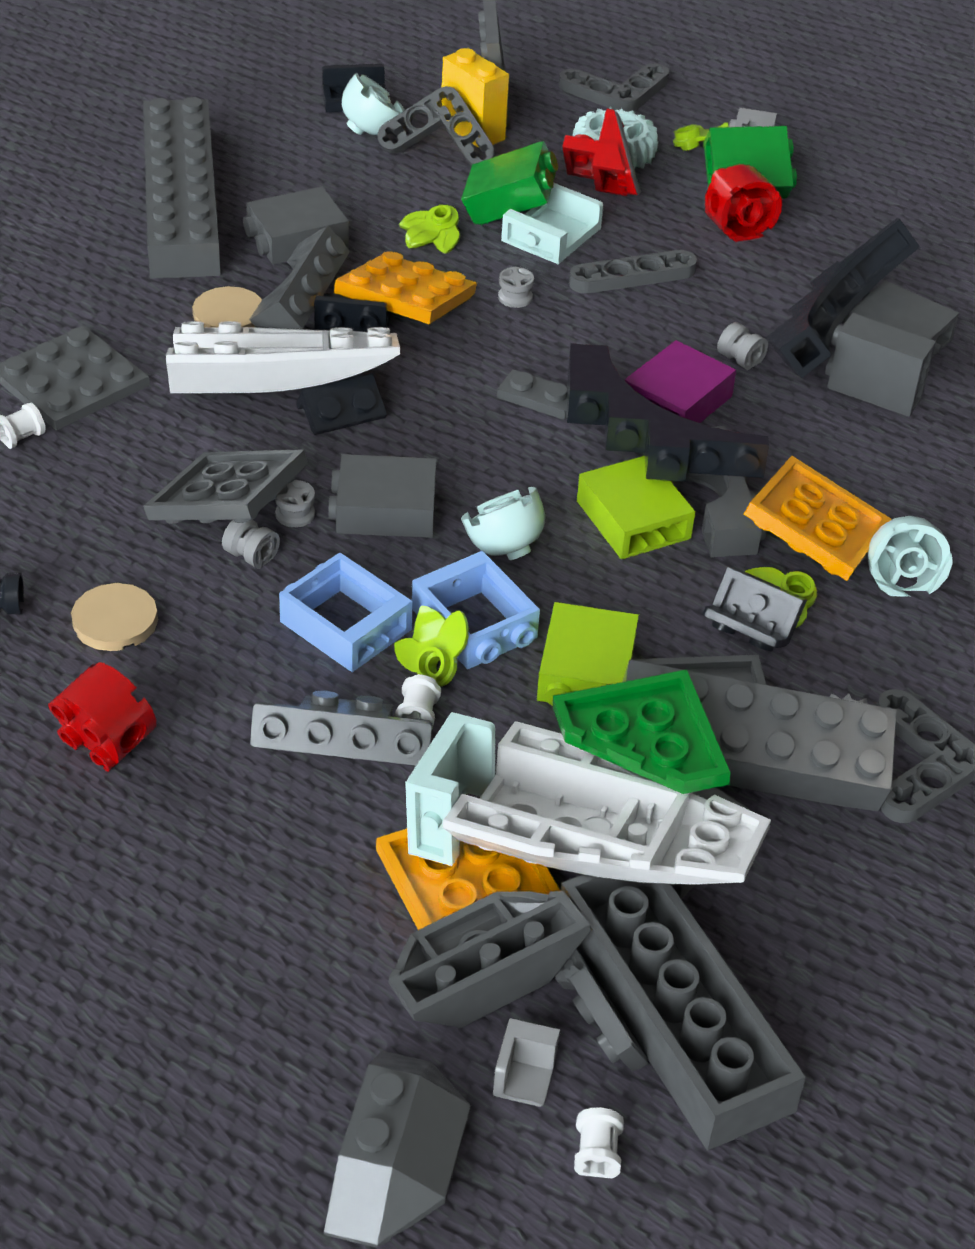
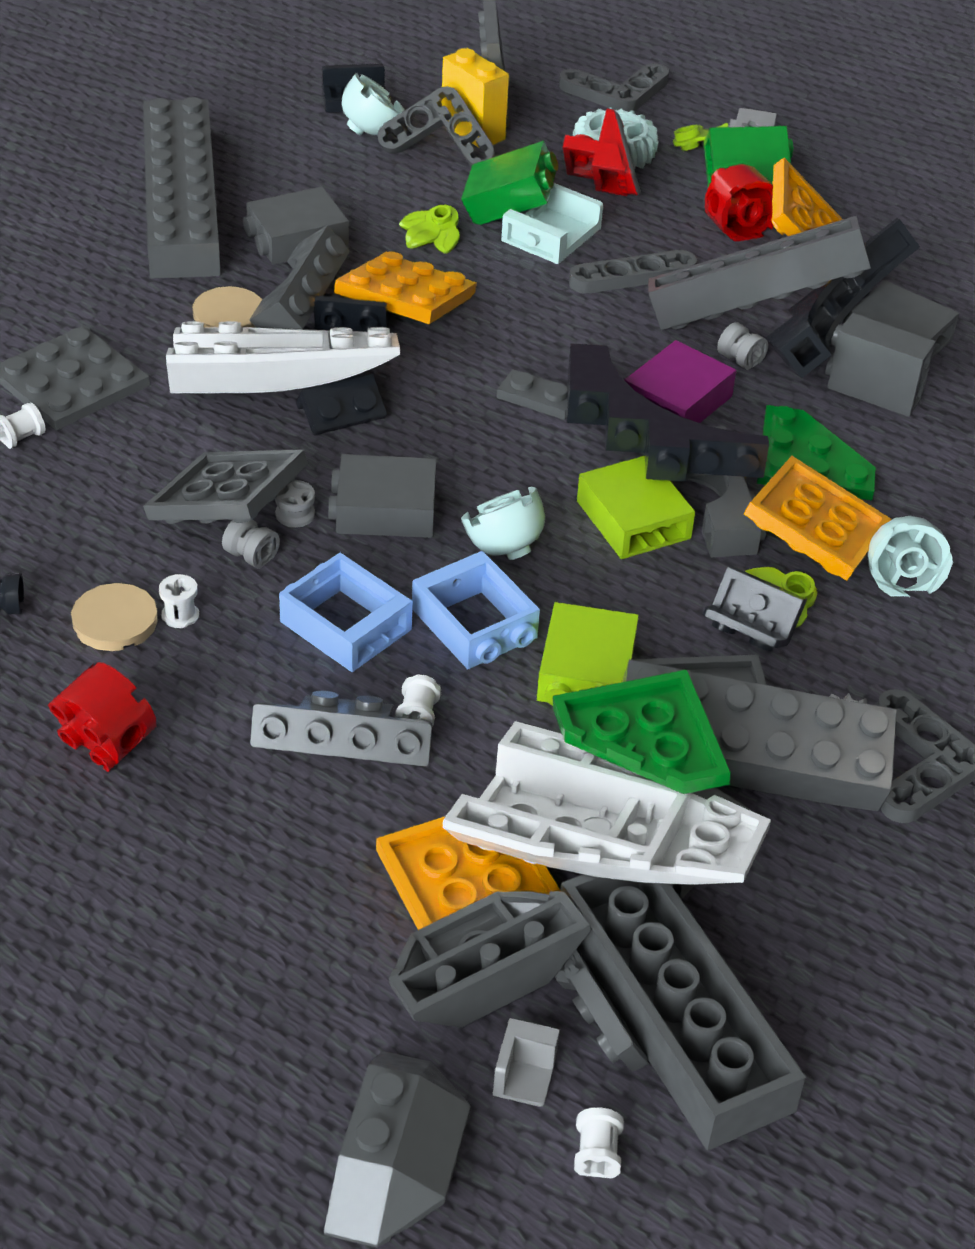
lime plate [394,605,468,687] -> none
light aqua panel [406,712,495,866] -> none
light grey wheel [498,267,534,308] -> none
none -> white bush [159,574,199,628]
none -> dark grey brick [648,216,870,330]
none -> green plate [756,405,876,500]
none -> light orange plate [772,158,843,236]

